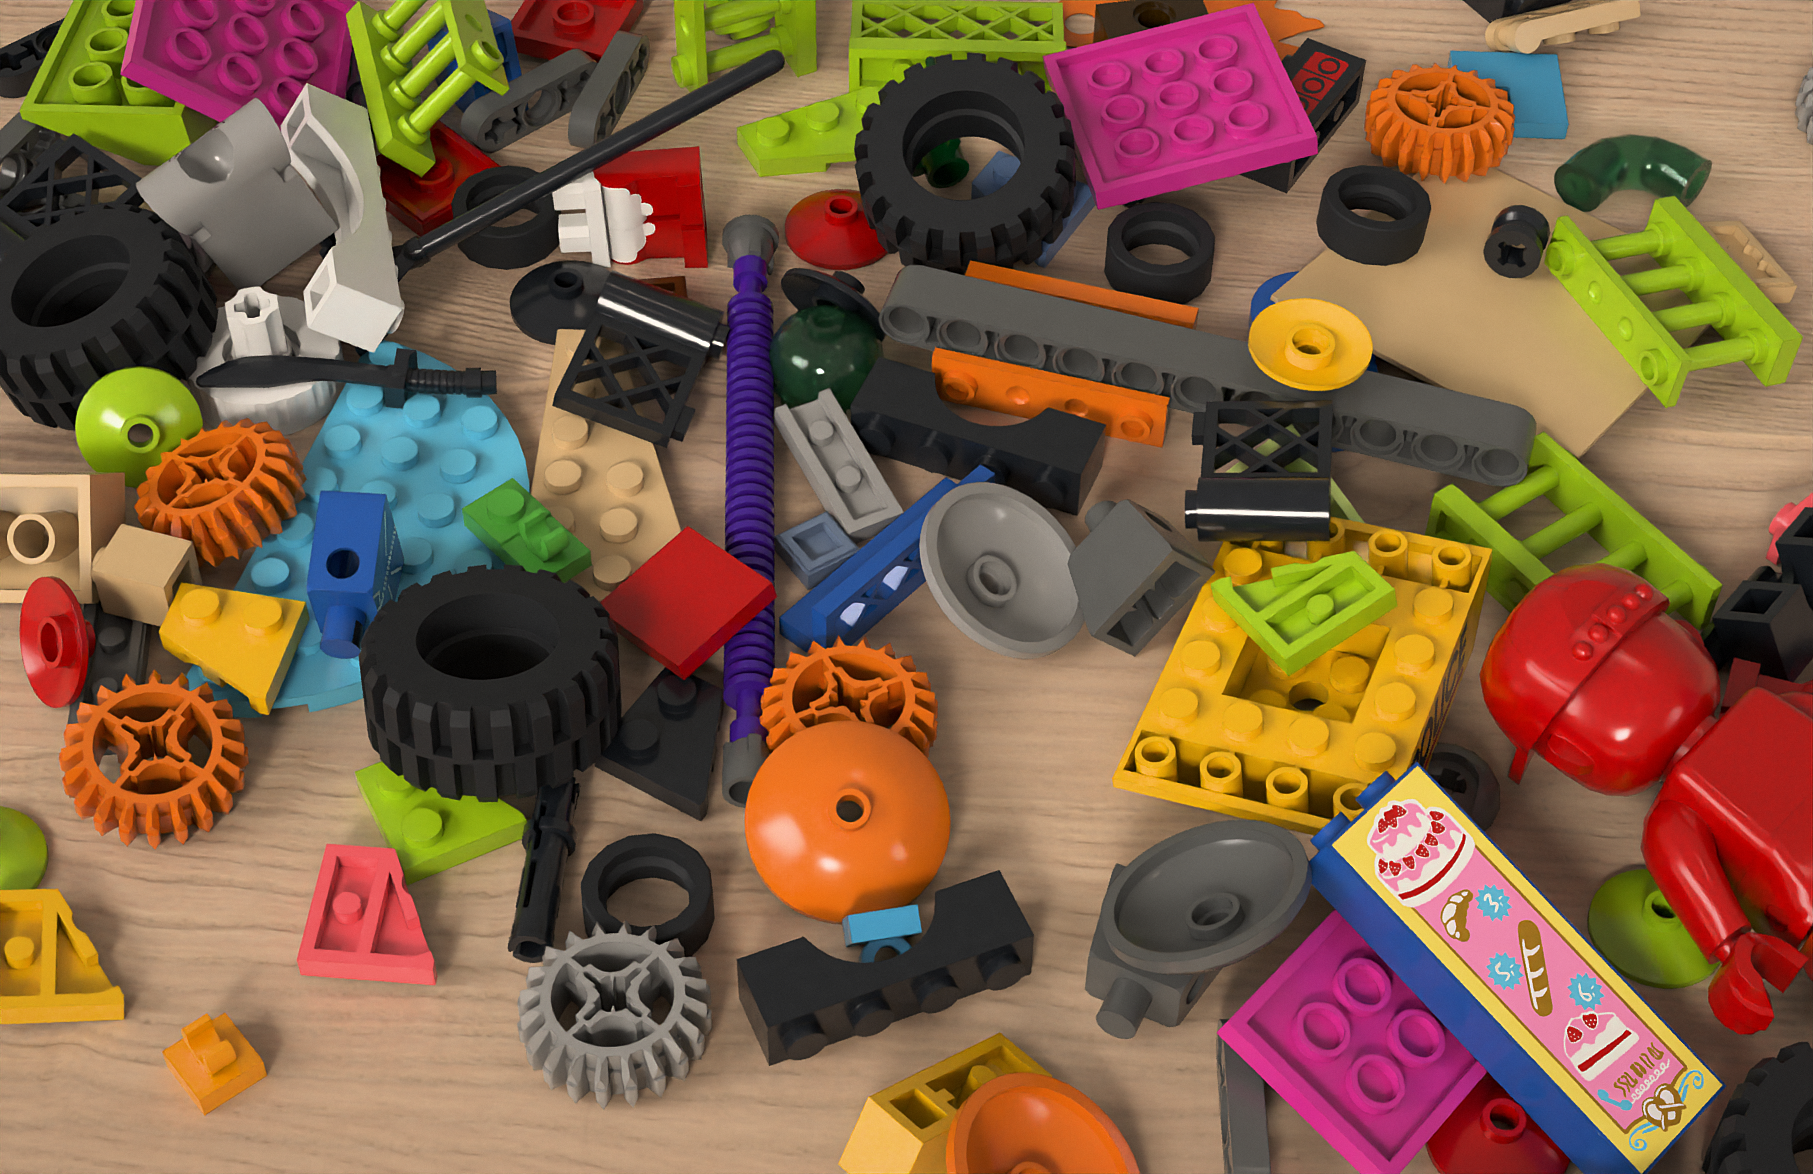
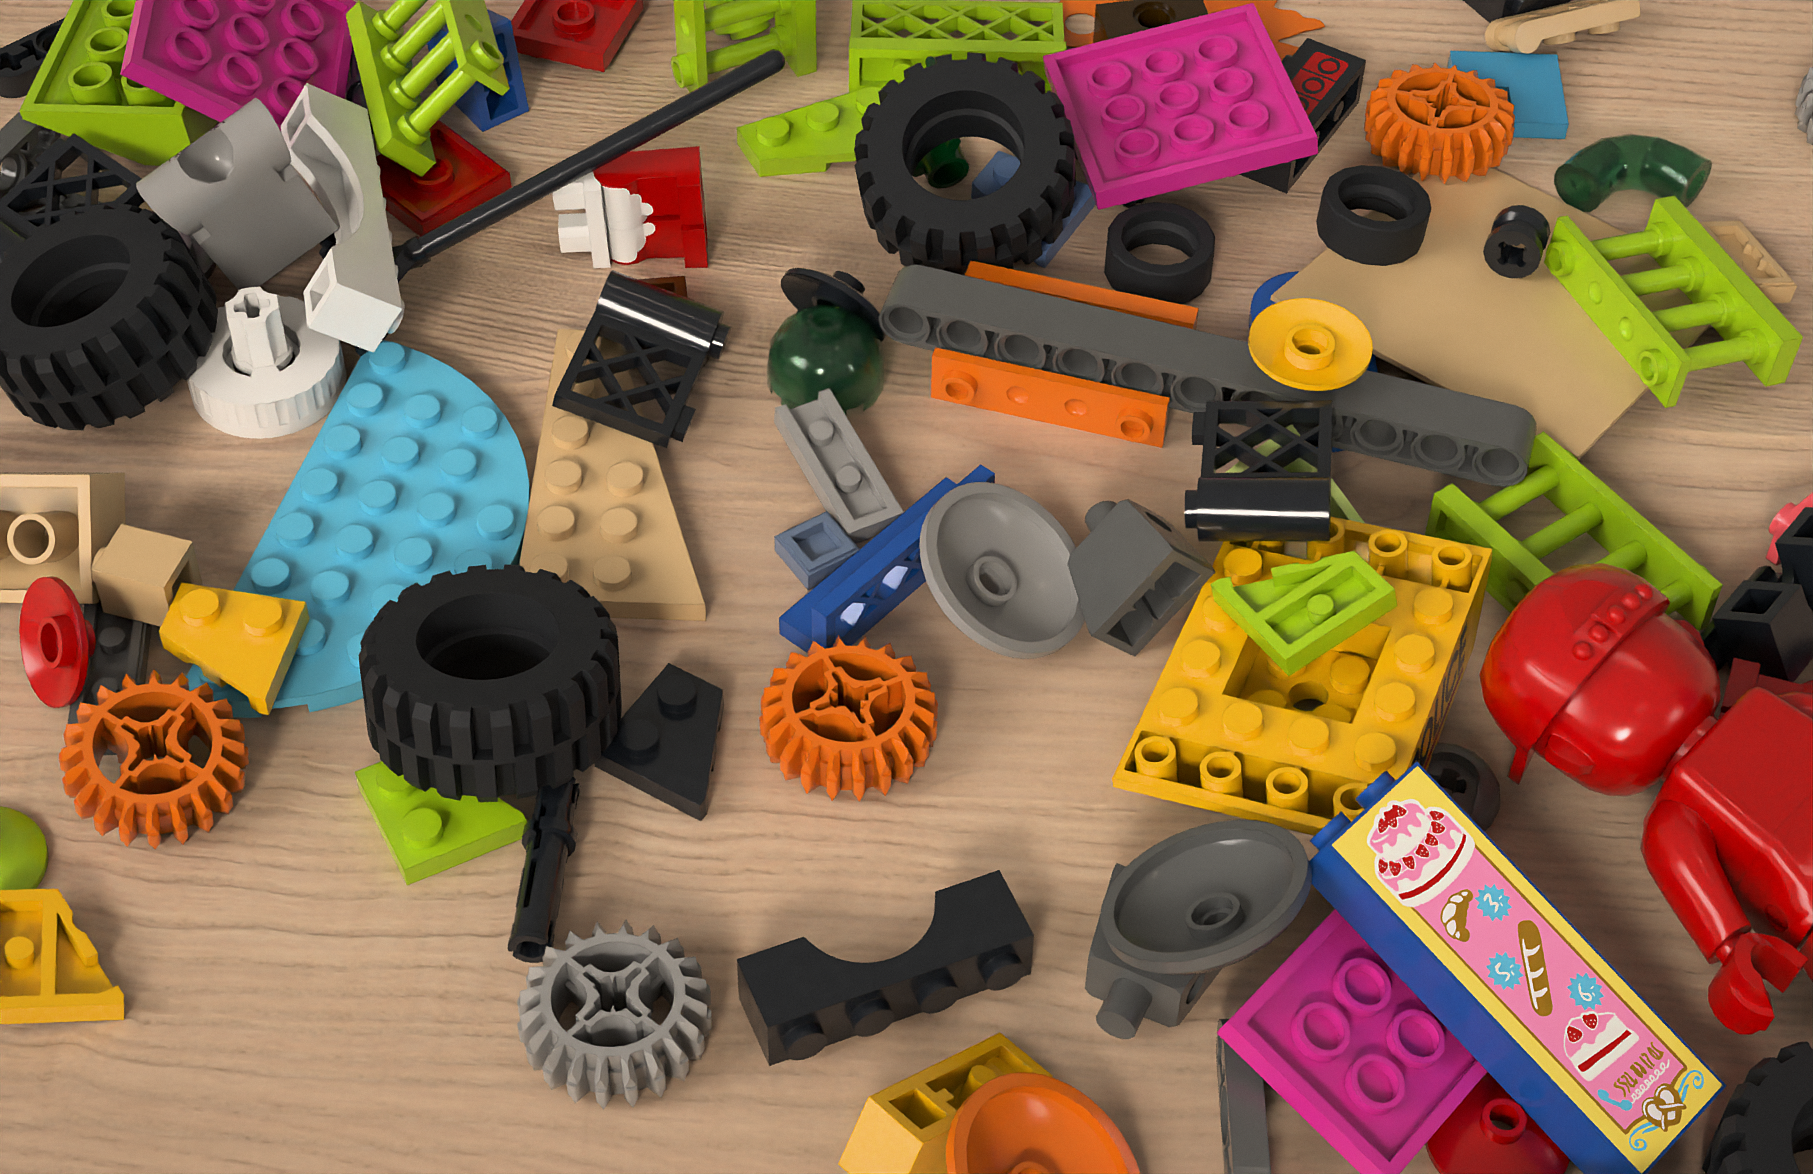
lime dish [75,366,203,488] -> none
orange gear [134,418,307,568] -> none
light orange tile [162,1012,267,1116] -> none
black sword [196,348,497,409] -> none
coral wing [297,844,438,985] -> none
blue torso [307,490,404,659] -> none
black tyre [451,165,561,270] -> none
dark grey beam [461,49,598,153] -> none
bright green plate [462,478,592,583] -> none
black dish [510,260,610,345] -> none
dark grey beam [568,30,650,149] -> none
black tyre [581,833,715,957] -> none
red tile [600,526,777,680] -> none
dark purple hose [722,215,779,808] -> none
orange dish [744,720,951,925] -> none
red dish [785,189,888,270] -> none
dark azure tile [842,904,922,963] -> none
black arch [851,357,1106,516] -> none
lime dish [1587,869,1721,989] -> none

